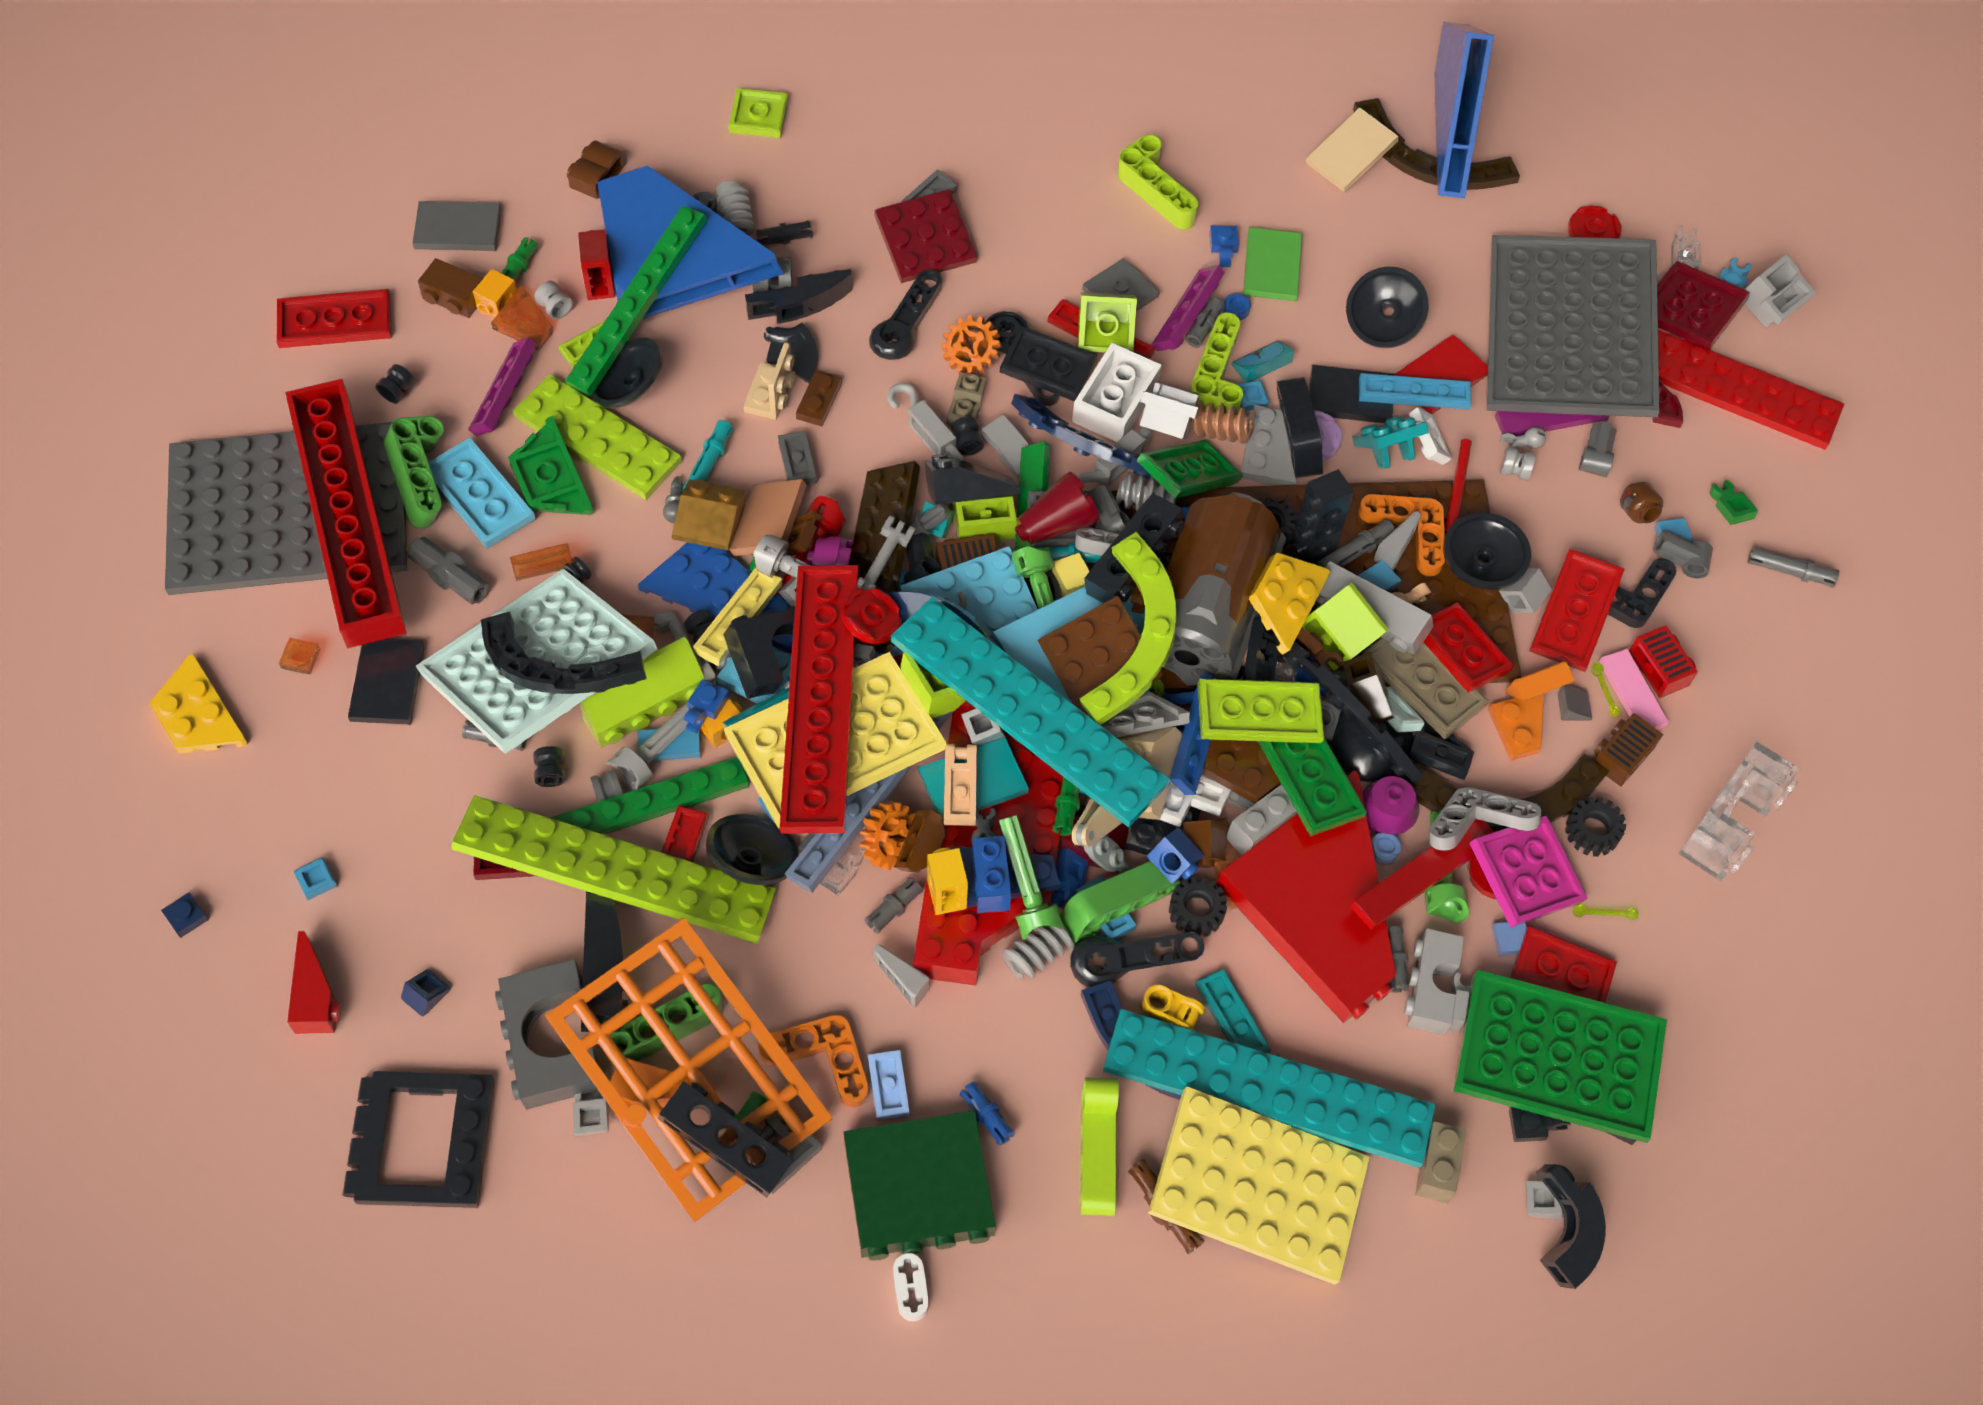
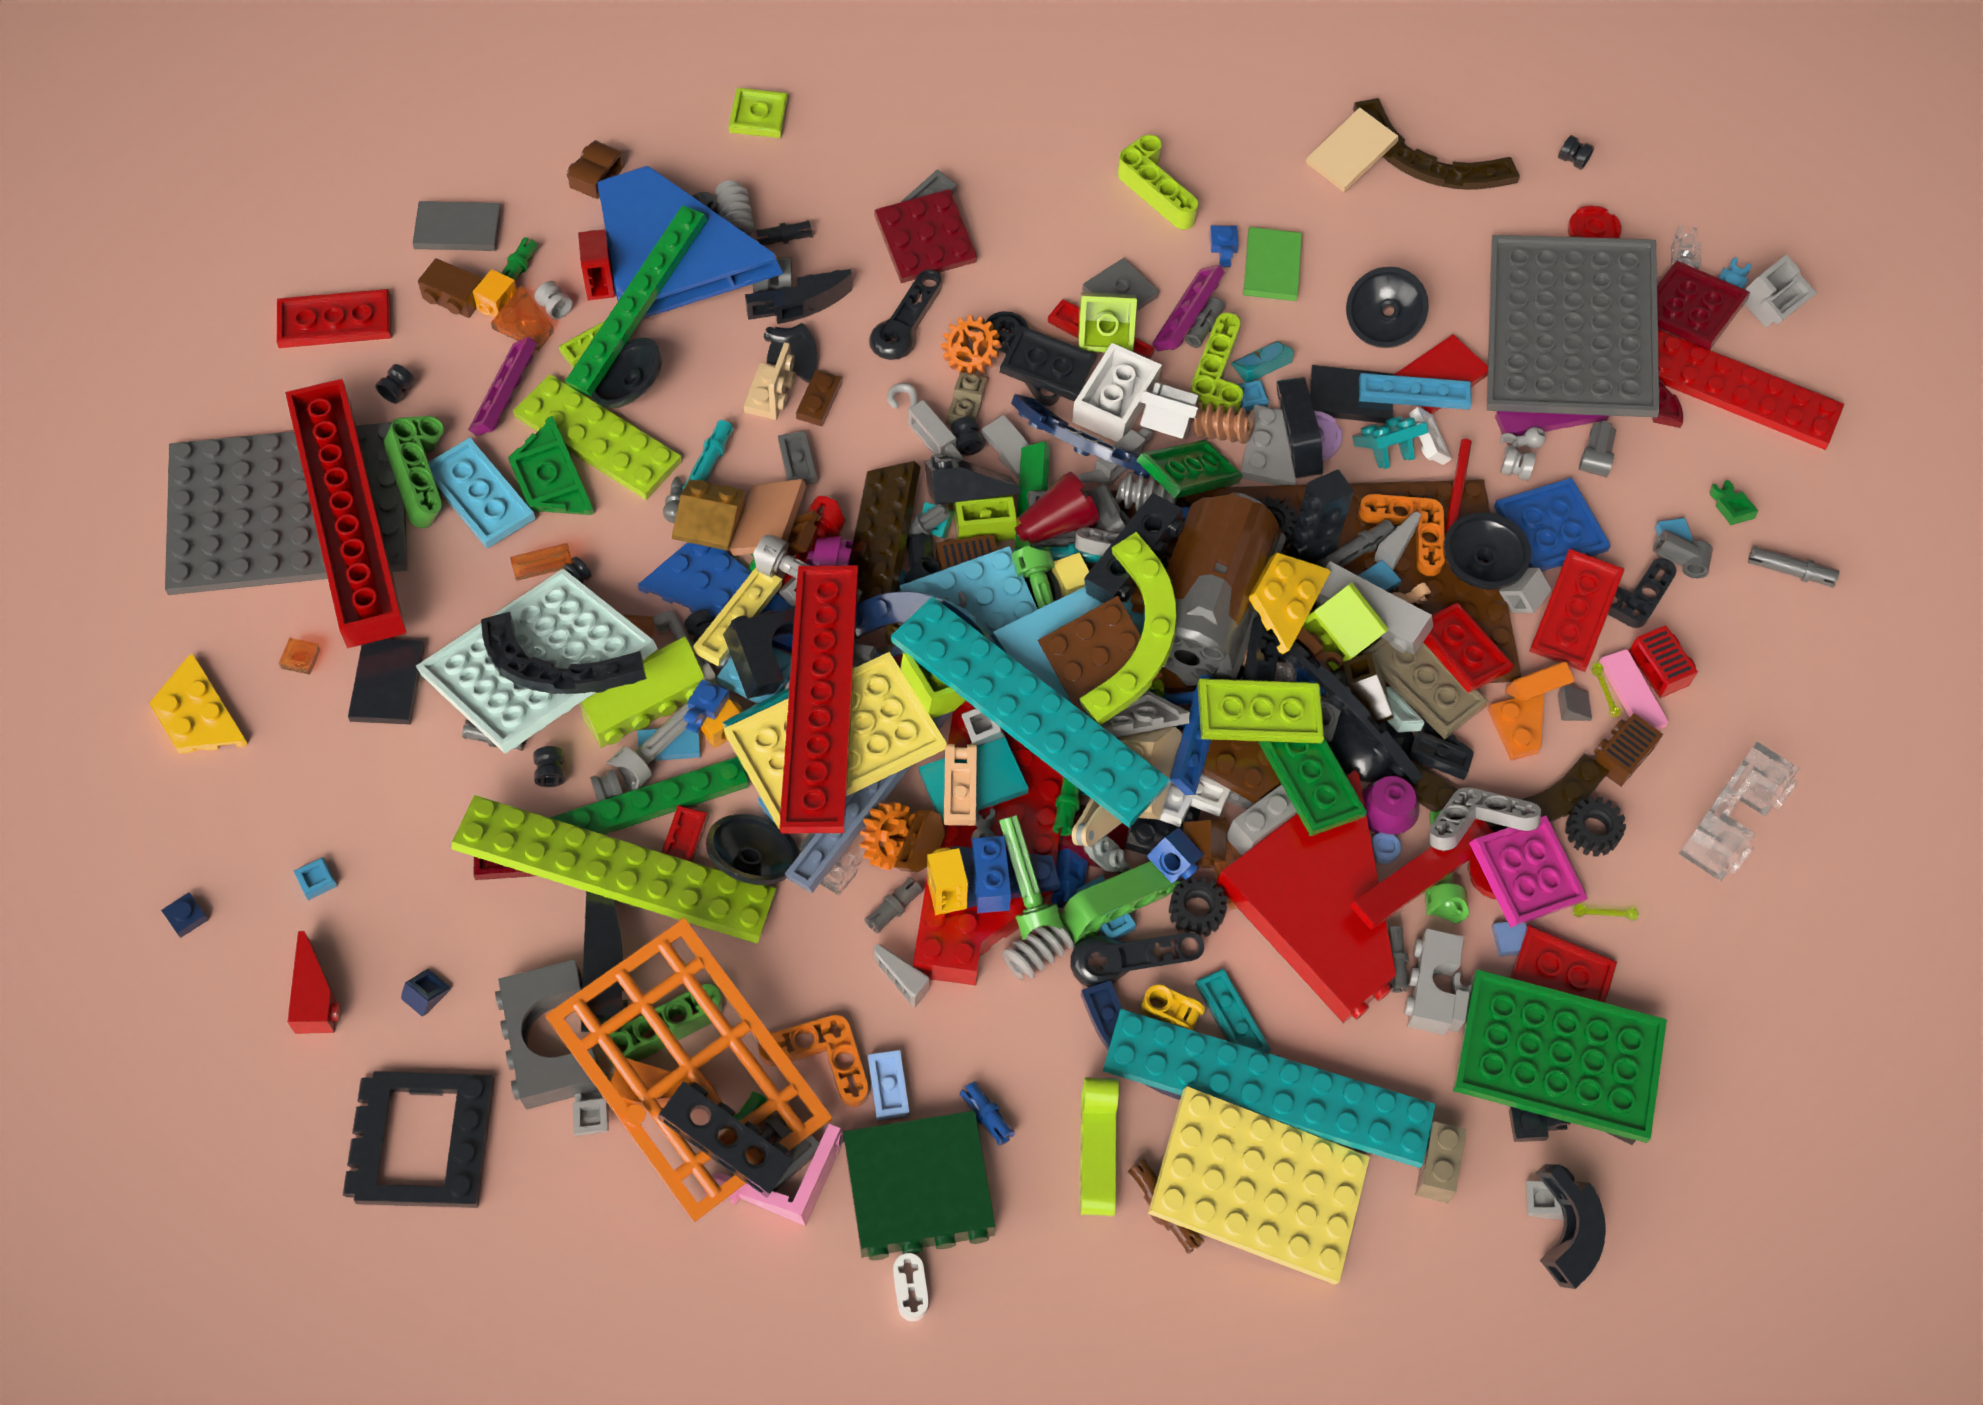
dark grey piece [406,536,489,605] -> none
red tile [841,588,901,644] -> none
light grey hinge [857,515,916,590] -> none
blue tile [1223,293,1251,320] -> none
blue slope [1434,22,1494,199] -> none
reddish brown head [1620,482,1663,524] -> none
none -> bright pink hinge [704,1124,844,1226]
none -> blue plate [1494,478,1611,572]
none -> black wheel [1558,135,1595,170]

